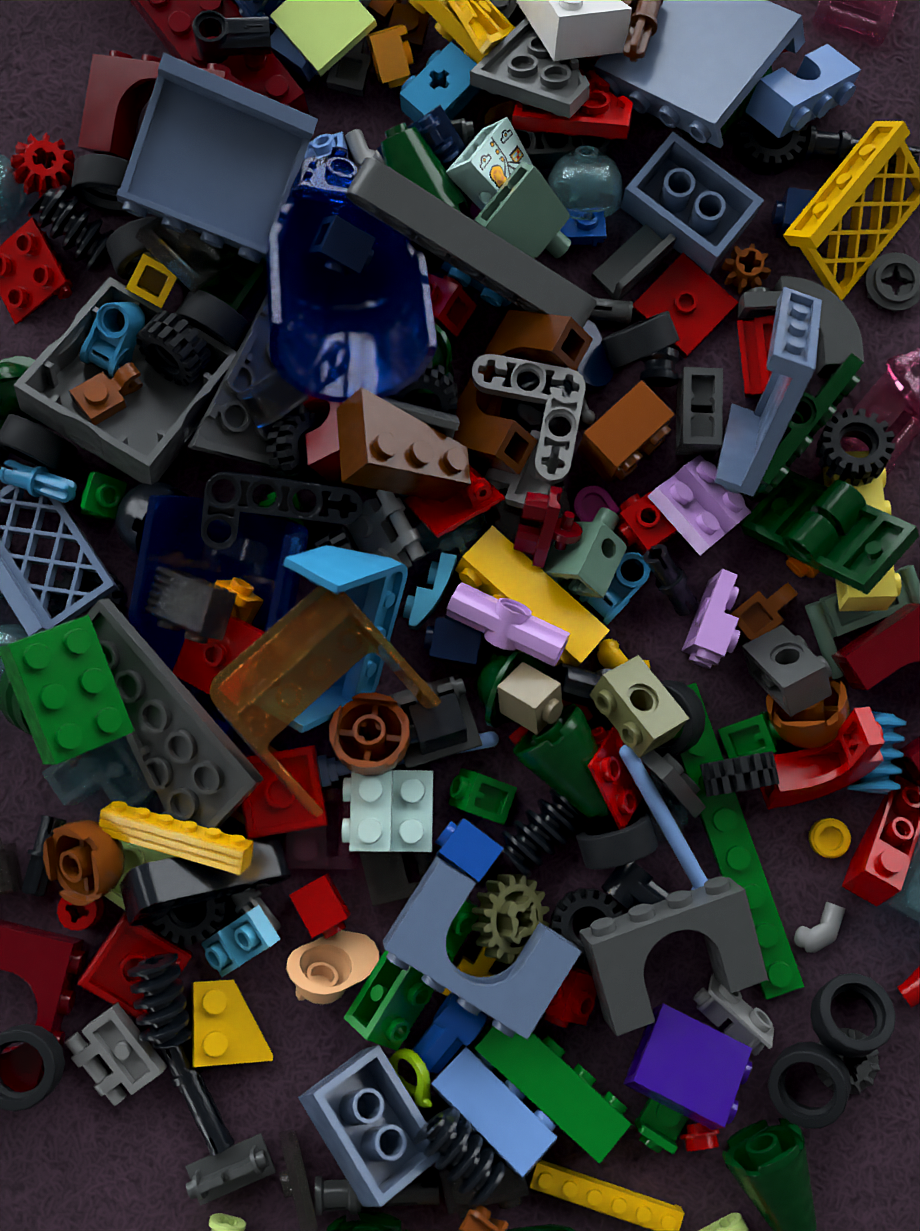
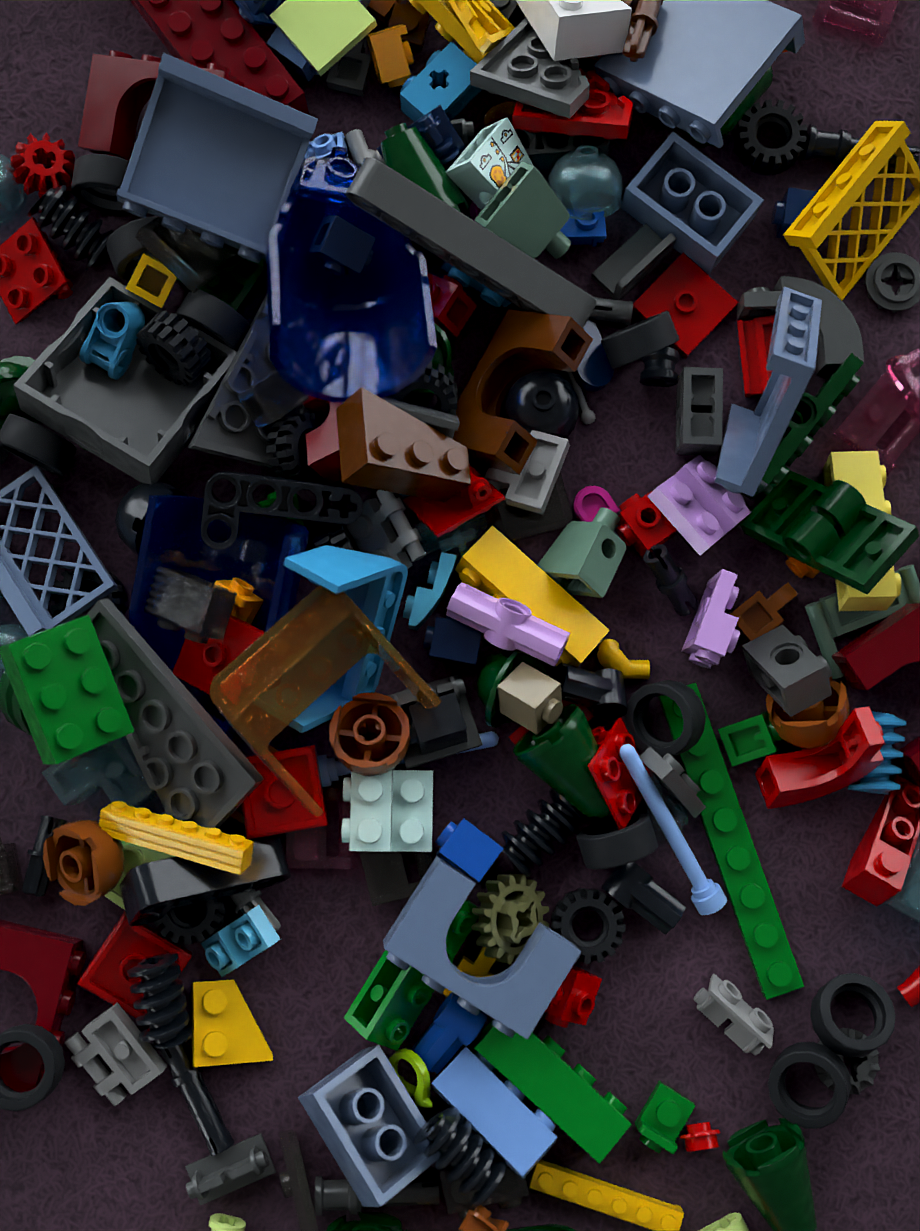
dark azure axle [0,460,77,503] -> none
red wheel [57,897,105,931] -> none
dark orange plate [69,362,143,426] -> none
green bracket [80,472,127,520] -> none
black piece [192,10,272,64] -> none
light nougat piece [286,930,379,1005] -> none
red brick [289,873,351,939] -> none
green bracket [449,768,517,825] -> none
light grey beam [472,354,585,484] -> none
dark red hips [513,486,583,568] -> none
dark orange brick [577,380,675,484] -> none
dark azure piece [579,552,651,626] -> none
dark grey arch [579,877,768,1036] -> none
olive brick [590,655,689,758] -> none
dark purple brick [623,1003,752,1130] -> none
black tyre [700,751,780,797] -> none
dark orange gear [721,243,771,294] -> none
medium blue arch [745,44,861,138] -> none
light grey arm [794,902,846,953] -> none
yellow tile [809,818,851,858] -> none
black tyre [815,408,895,486] -> none

